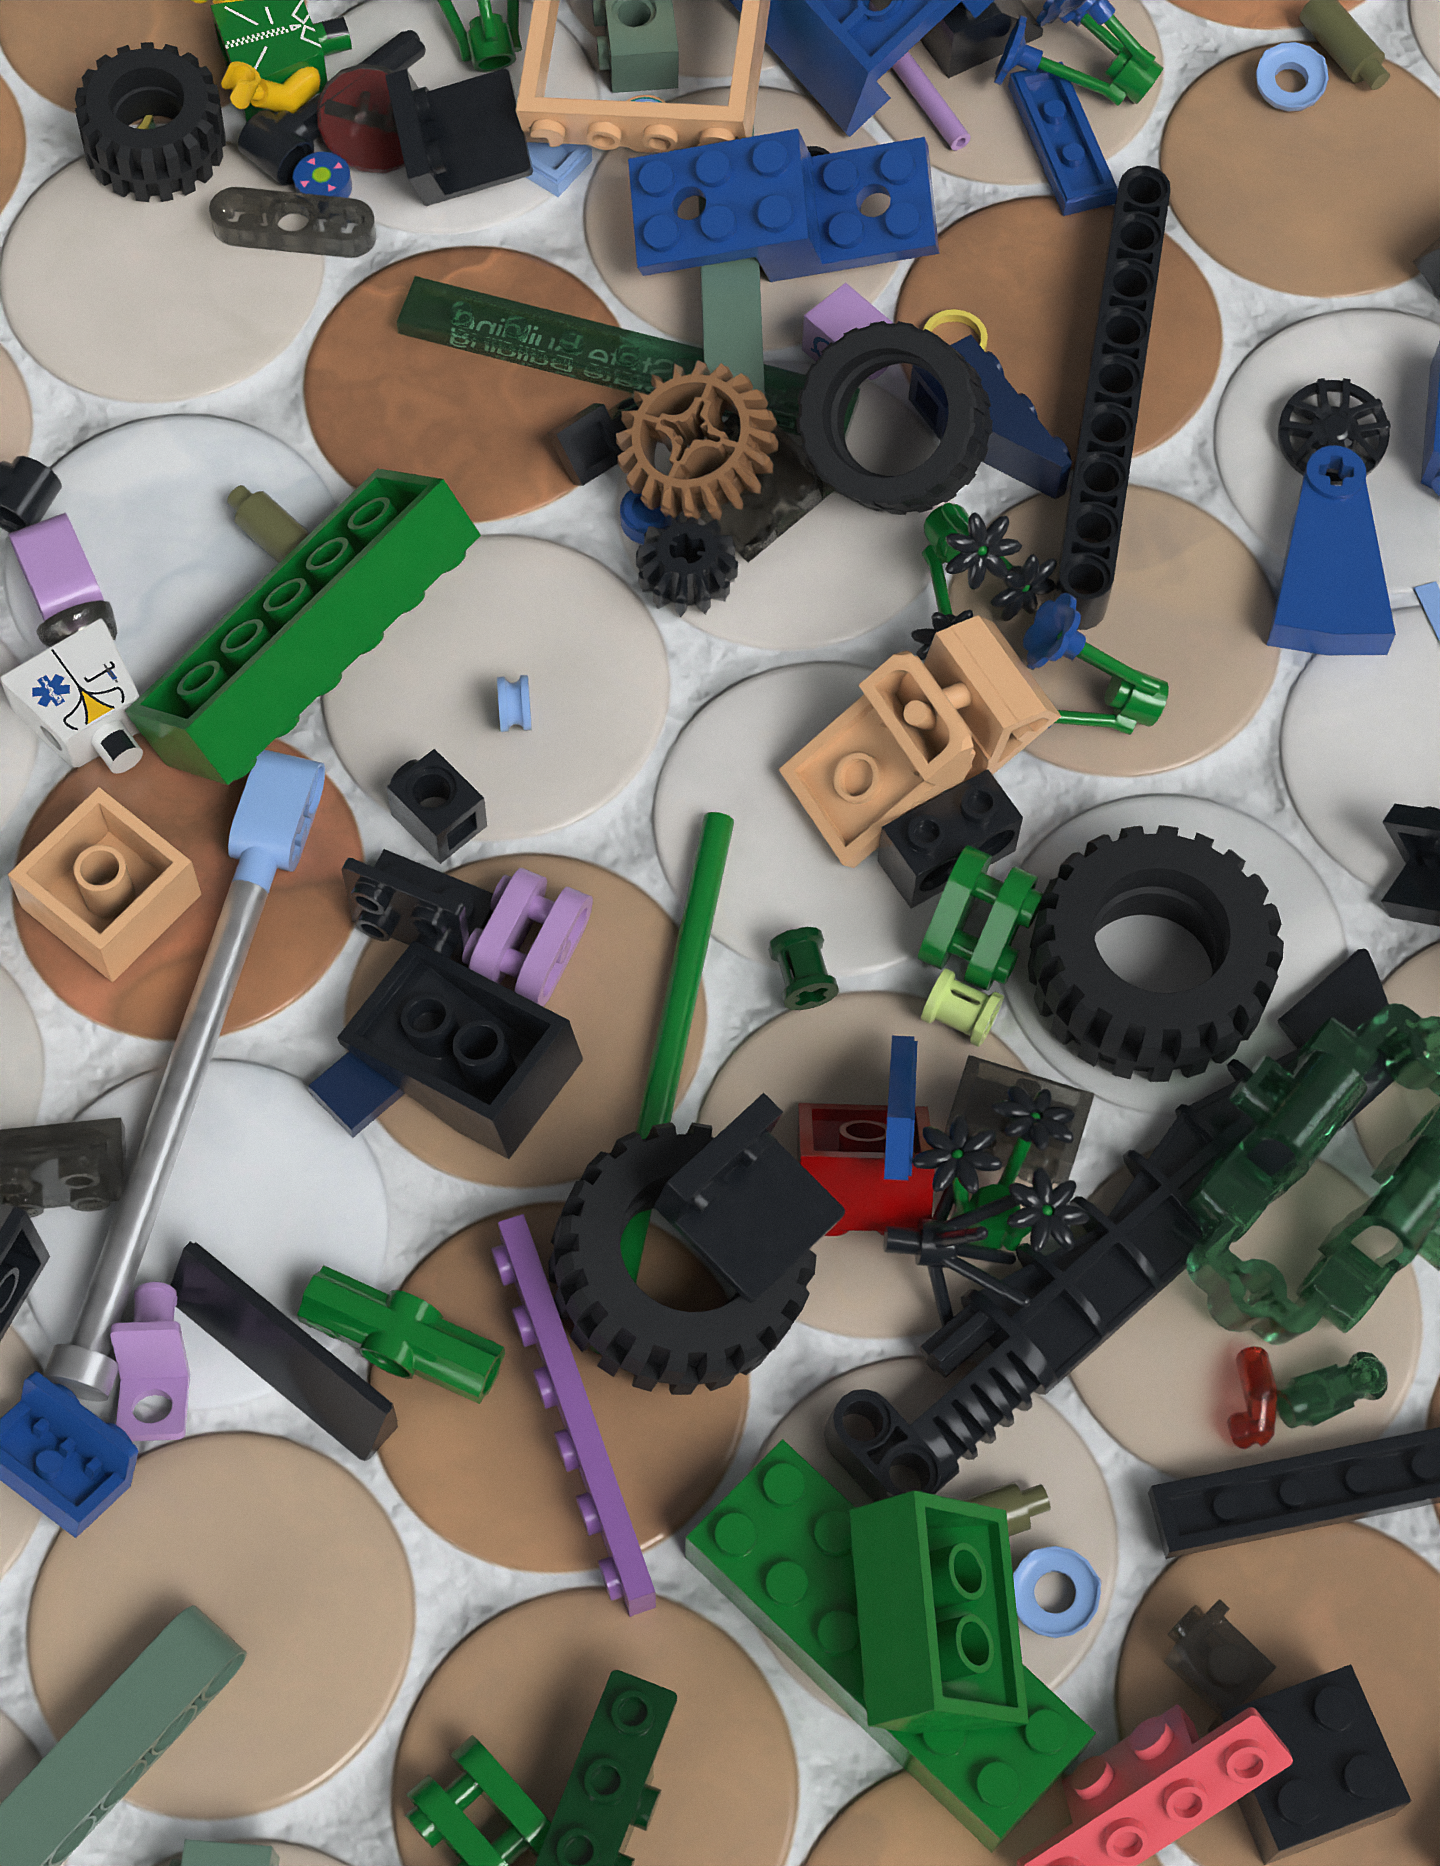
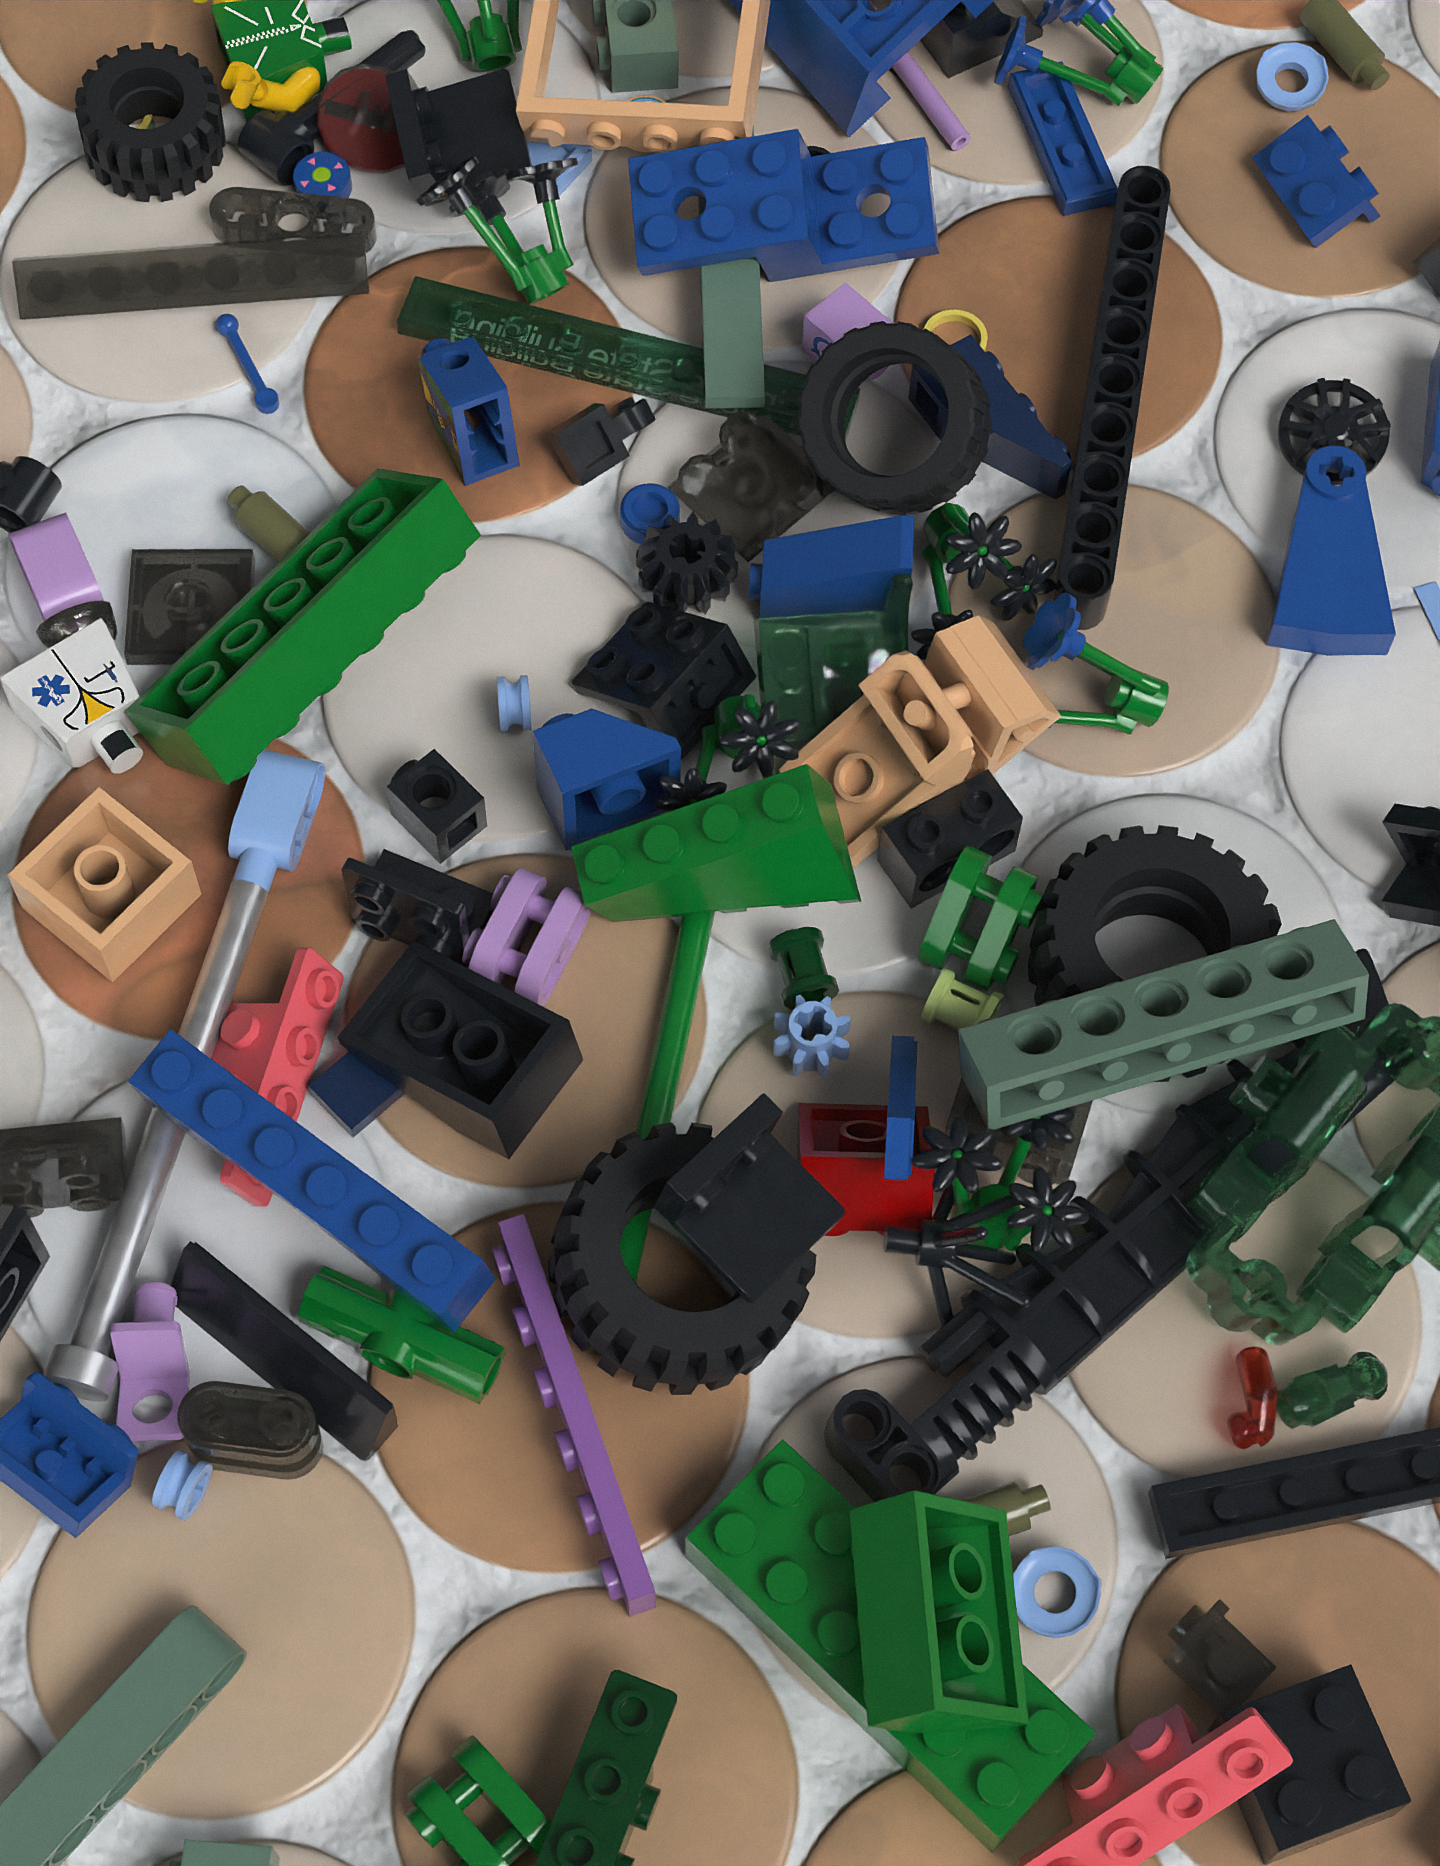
medium nougat gear [616,360,778,521] -> none
none -> clear smoke plate [12,232,370,320]
none -> clear smoke tile [124,549,255,665]
none -> blue arch [128,1029,496,1333]
none -> light blue bush [152,1450,213,1521]
none -> clear smoke brick [177,1381,323,1480]
none -> coral bracket [211,948,344,1207]
none -> blue hinge [216,313,279,414]
none -> plant [416,156,578,305]
none -> blue torso [418,338,520,486]
none -> blue slope [533,708,681,851]
none -> green wedge [571,764,862,922]
none -> black bracket [572,602,757,760]
none -> black plant [652,694,801,812]
none -> blue slope [748,515,914,632]
none -> clear green piece [754,574,913,743]
none -> light blue gear [773,995,851,1078]
none -> sand green brick [958,919,1369,1129]
none -> blue bracket [1252,115,1380,248]

